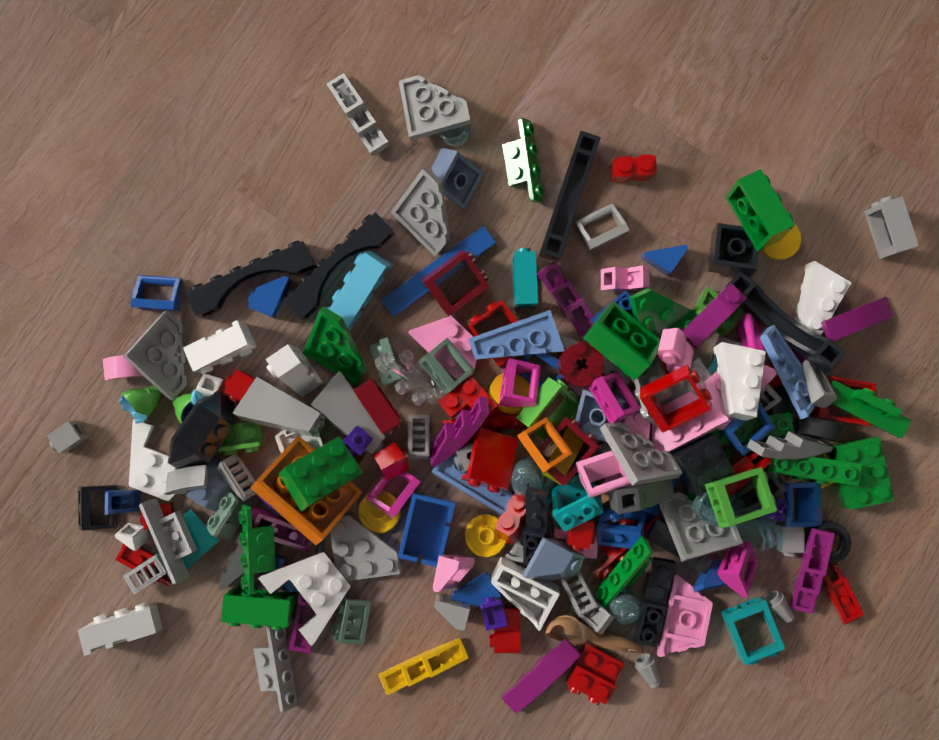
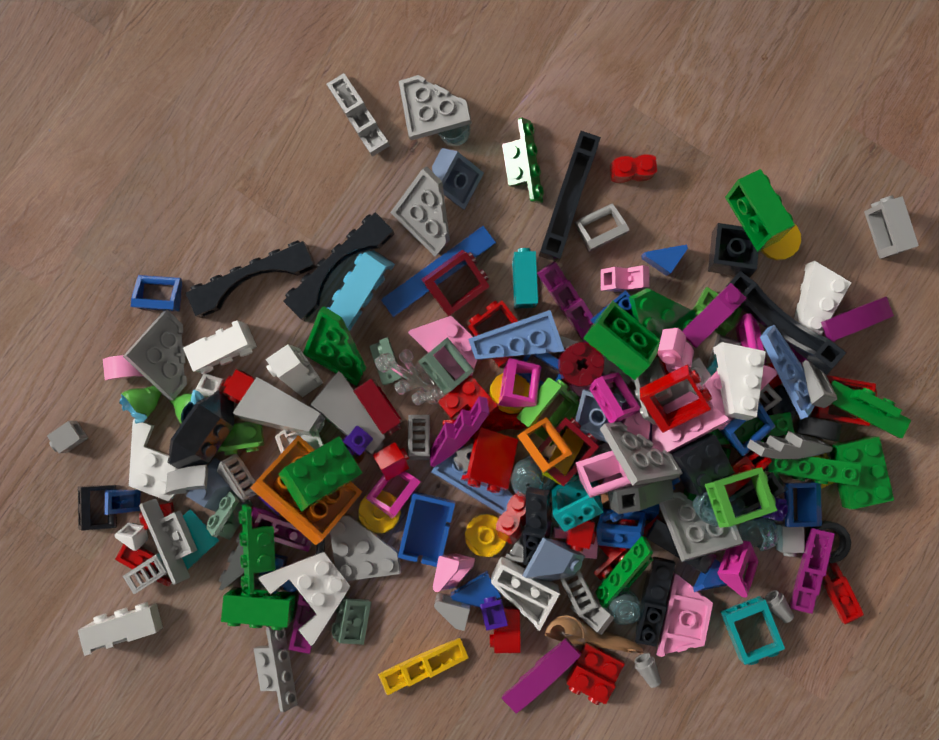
blue slope [248,276,292,319] -> none

